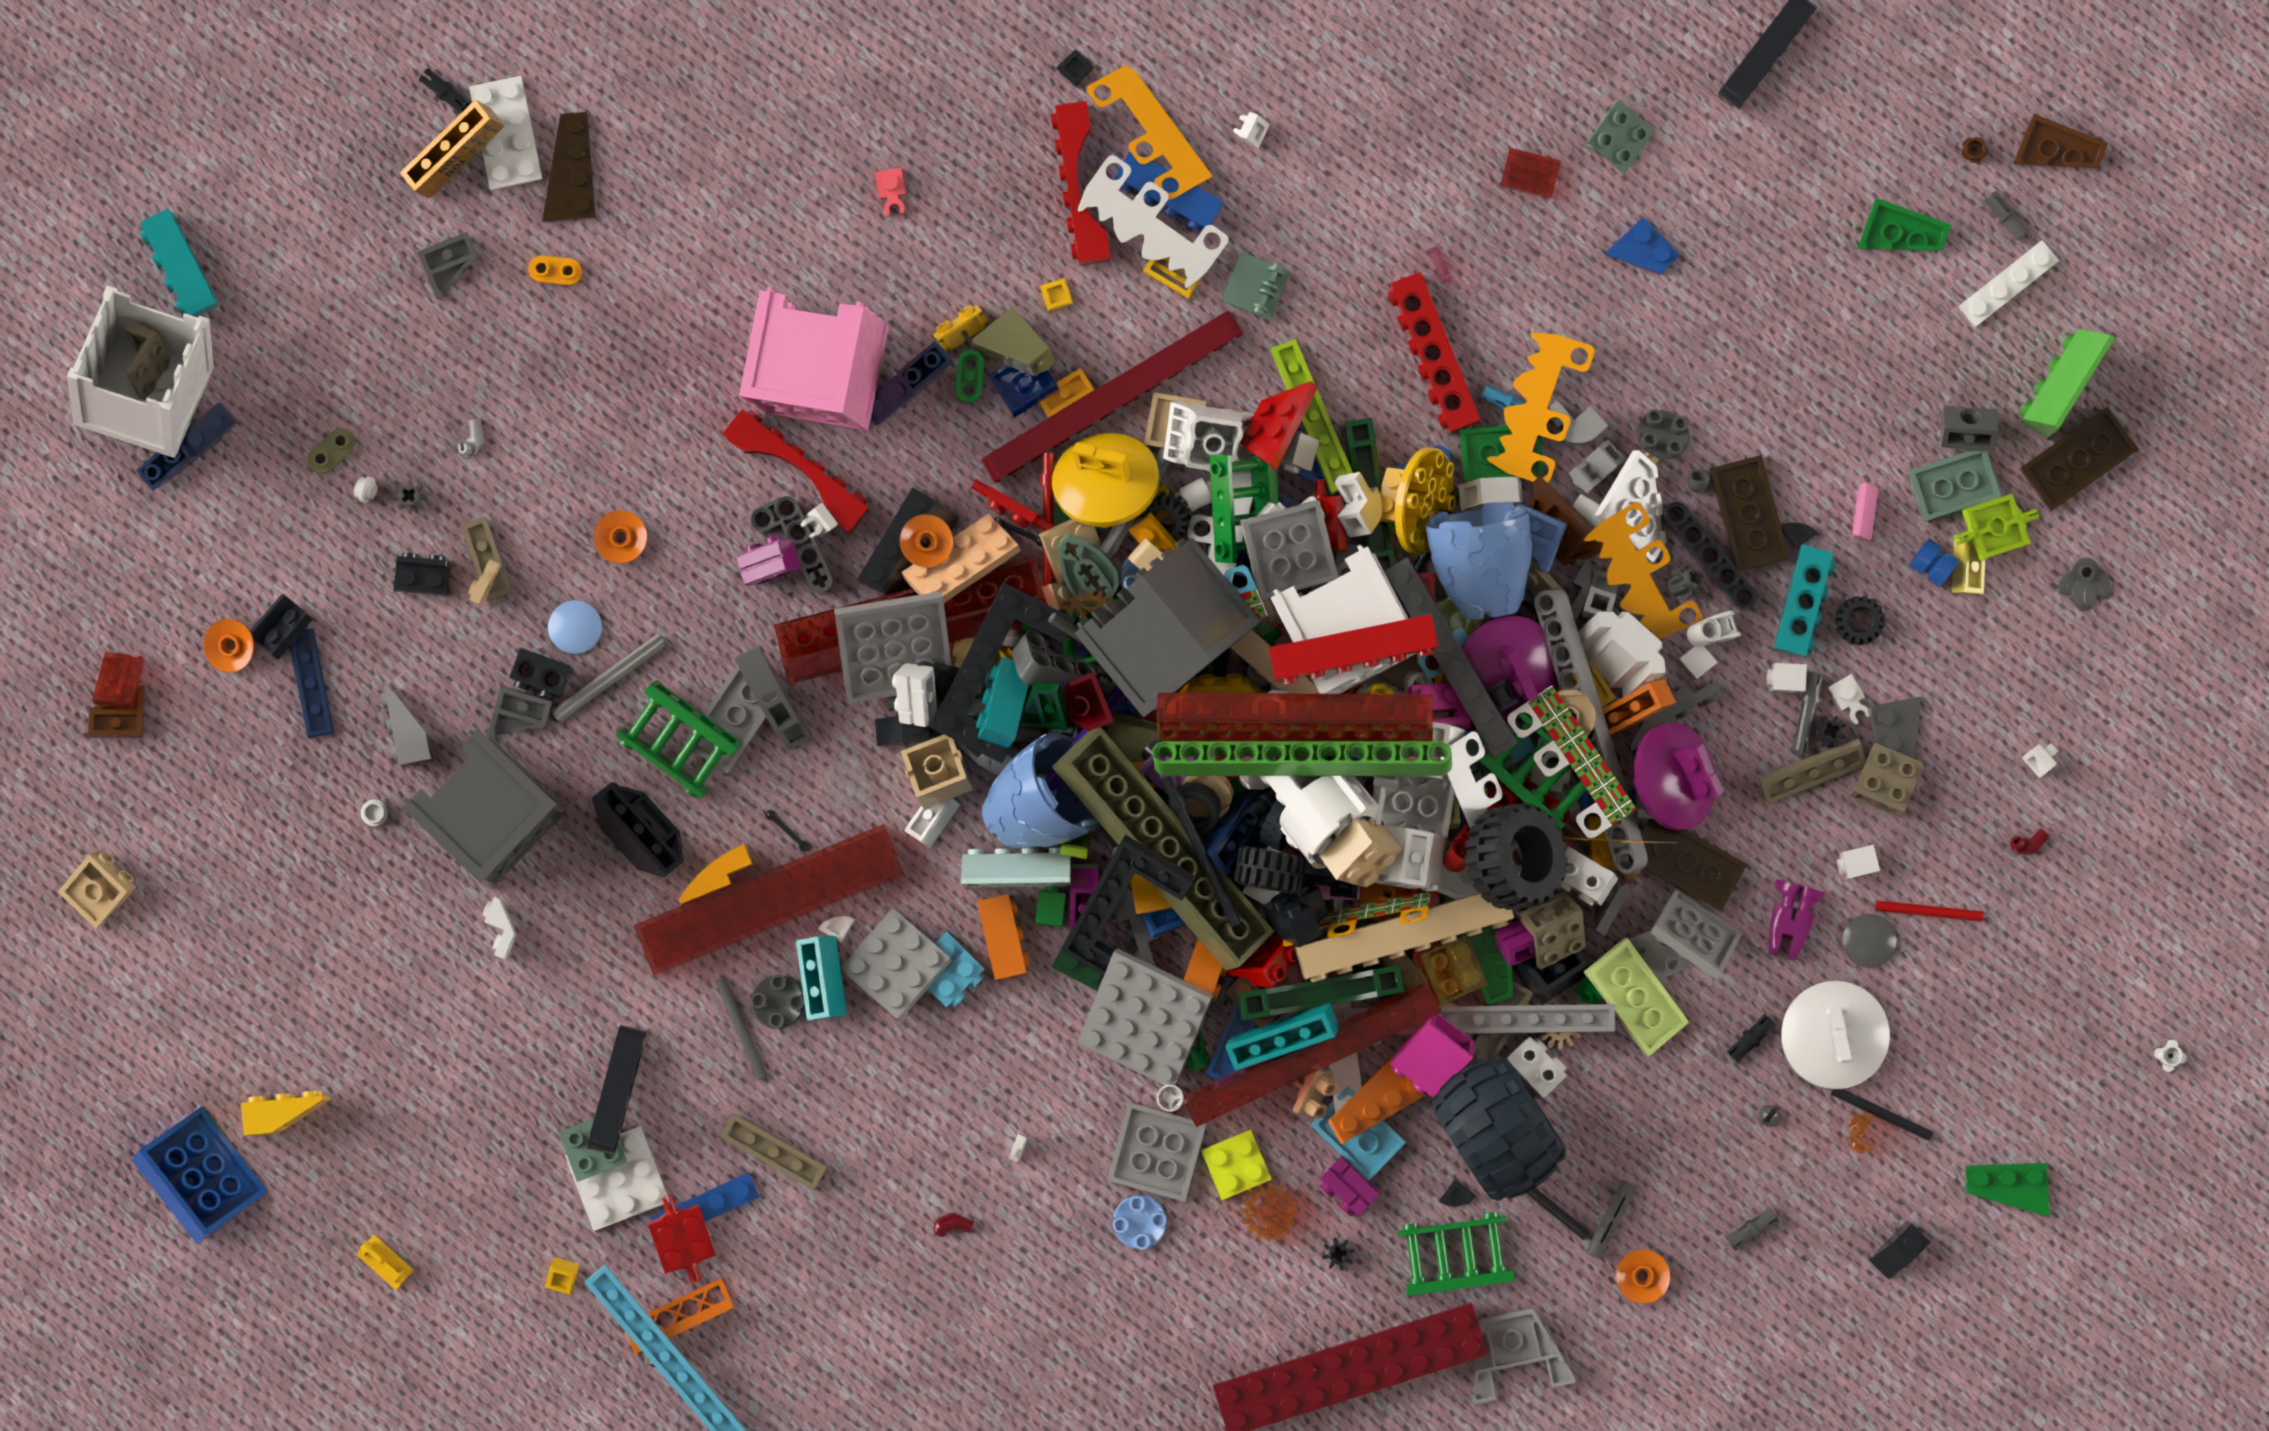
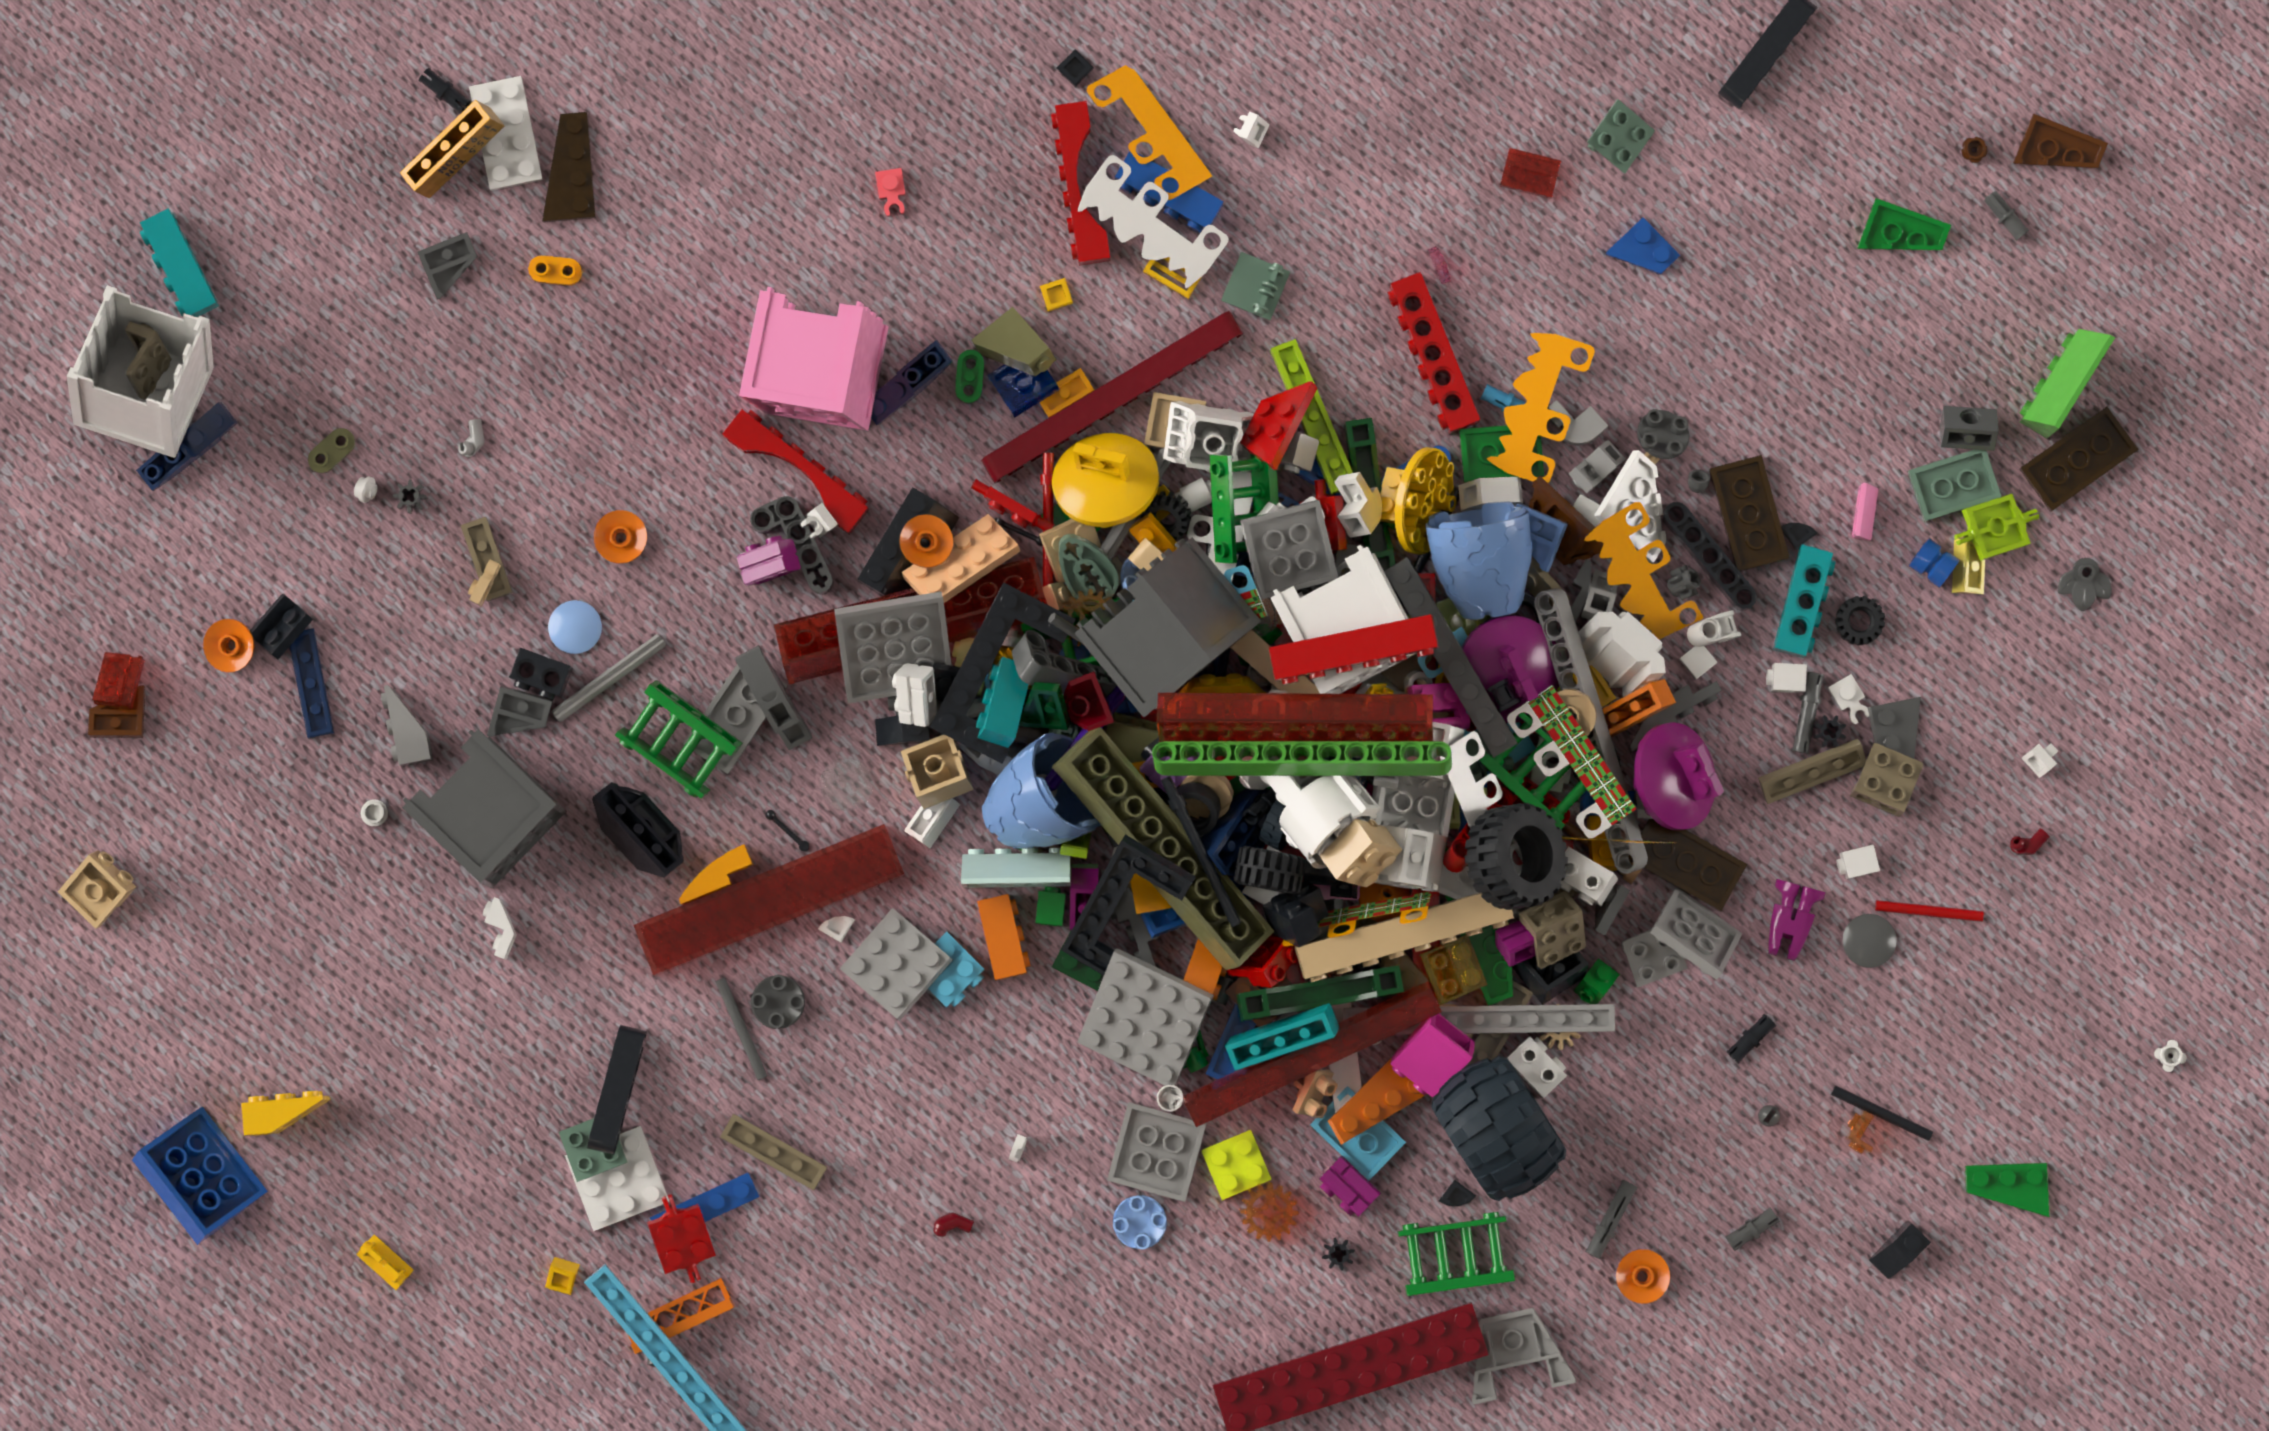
black bracket [393,552,451,596] -> none
teal brick [796,936,847,1021] -> none
yellow hinge [933,305,988,351] -> none
black bar [1526,1188,1589,1240] -> none
yellowish green plate [1584,938,1689,1056] -> none
white bracket [1781,981,1890,1089] -> none
white plate [1958,240,2059,327] -> none

